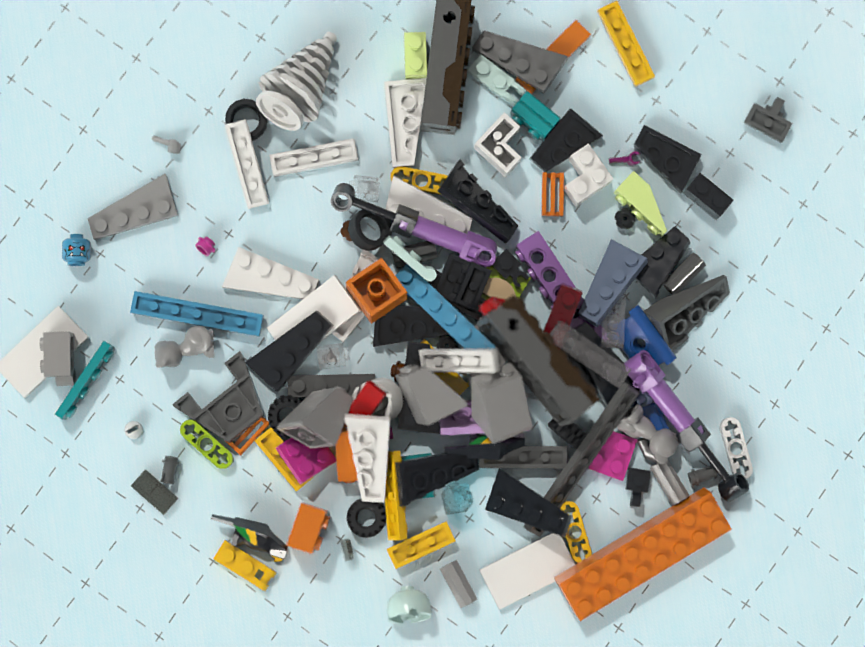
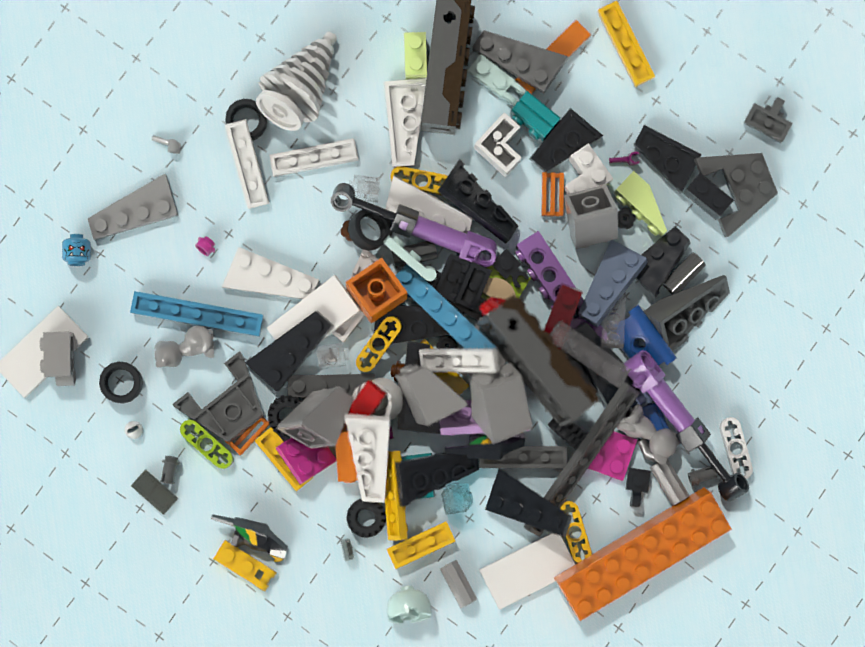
teal plate [55,341,114,420] -> none
orange brick [286,502,331,554] -> none
none -> black tyre [99,361,143,404]
none -> yellow beam [356,316,402,372]
none -> light grey slope [564,184,618,249]
none -> dark grey wing [694,153,778,237]

